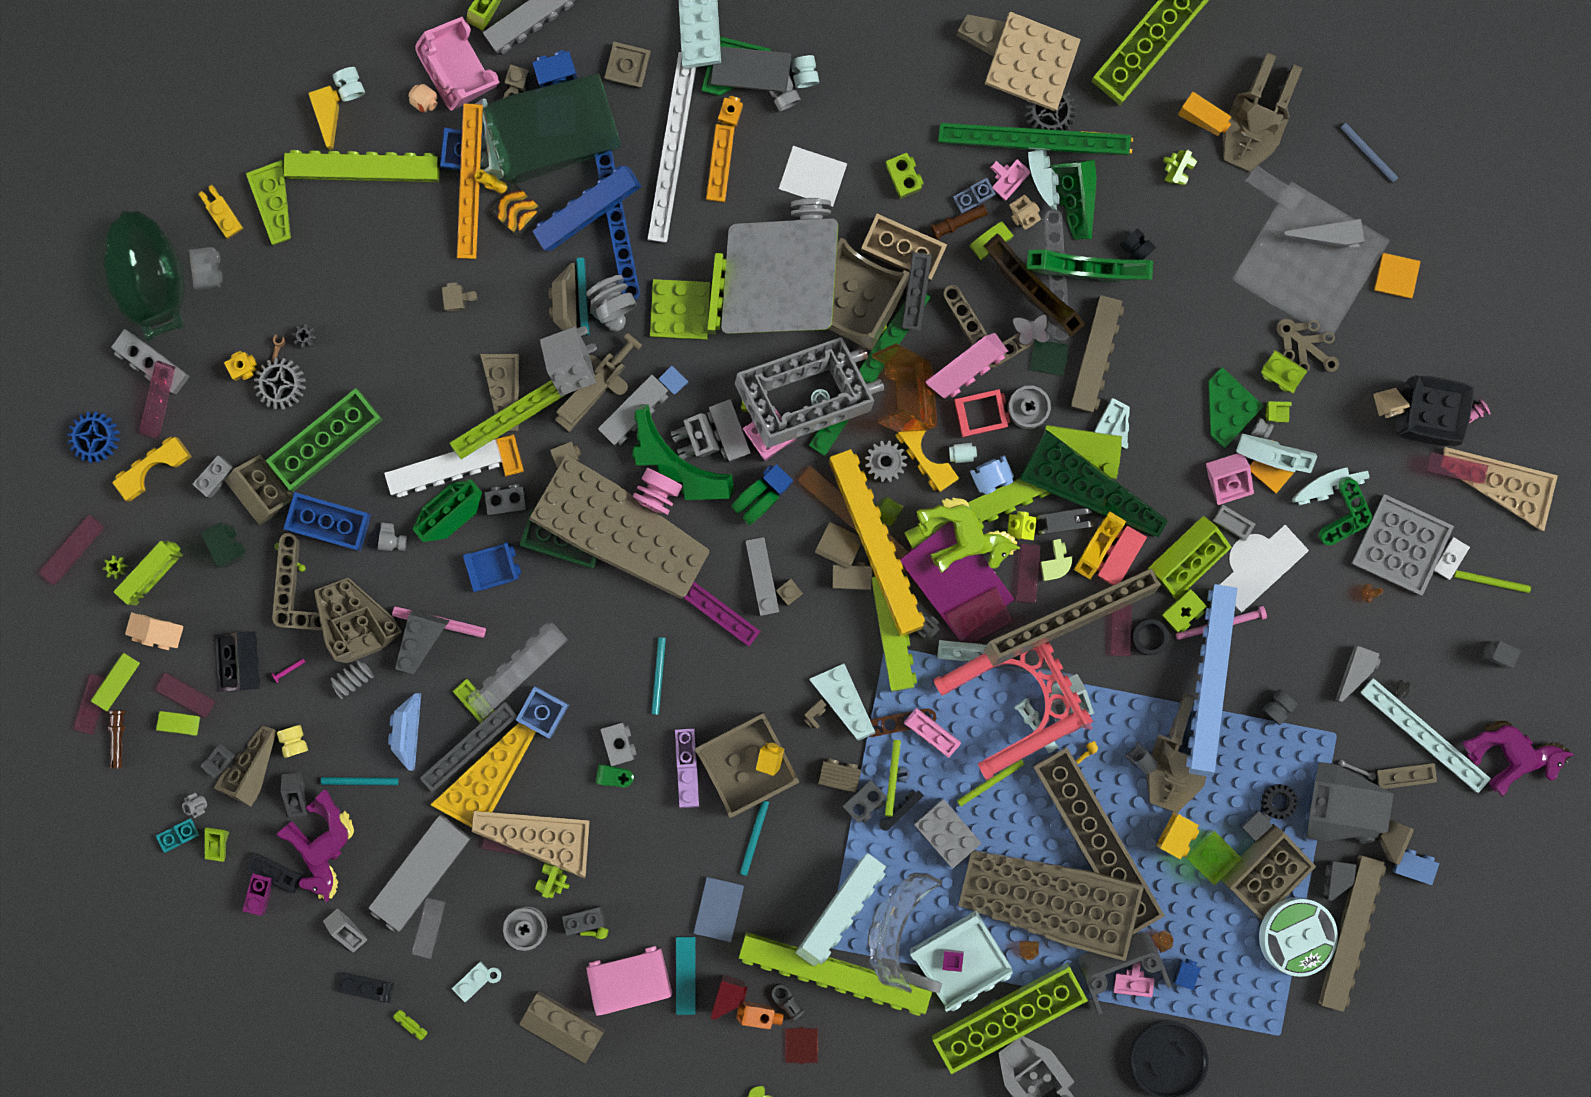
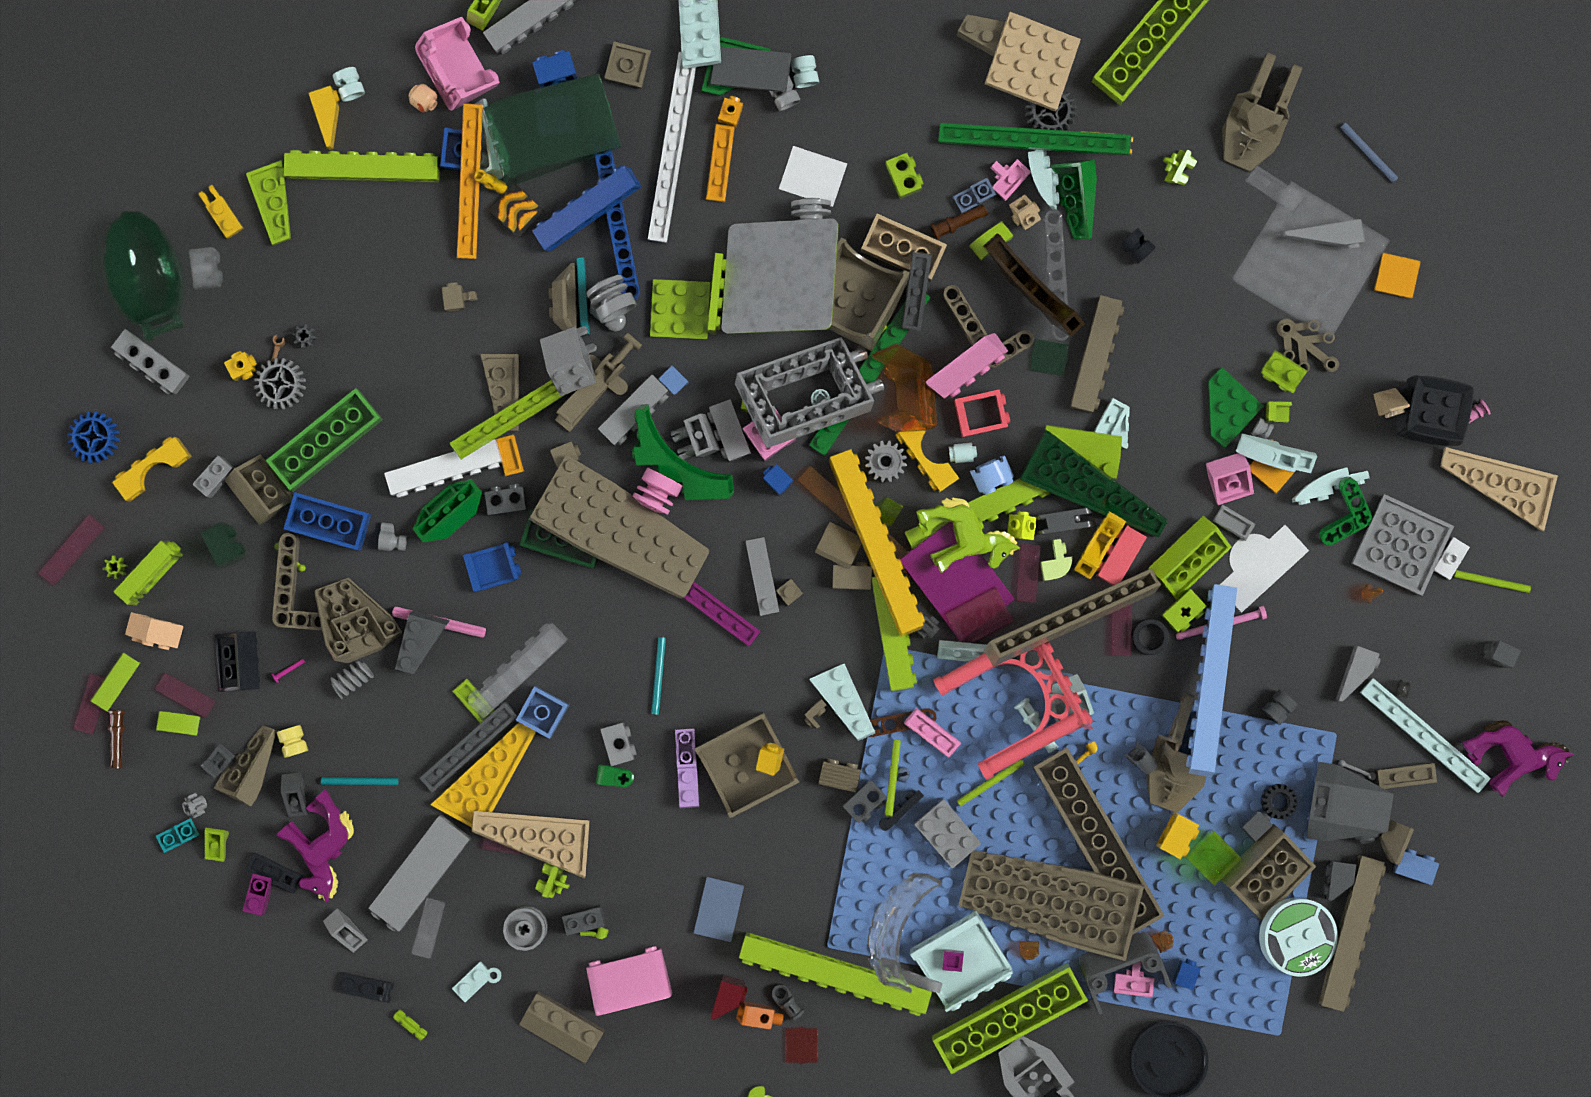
clear pink tile [139,361,176,439] -> none
light blue wedge [388,693,421,771] -> none
dark tan brick [503,65,531,103] -> none
teal tile [676,937,696,1015] -> none
green wheel [731,478,780,526] -> none
teal bar [740,801,769,876] -> none
light aqua brick [795,853,886,966] -> none
light grey wheel [1007,386,1051,429] -> none
light grey animal [1013,314,1049,344] -> none
green arch [1027,249,1153,282] -> none
light orange slope [1178,92,1231,136] -> none
clear pink tile [1427,452,1489,484] -> none

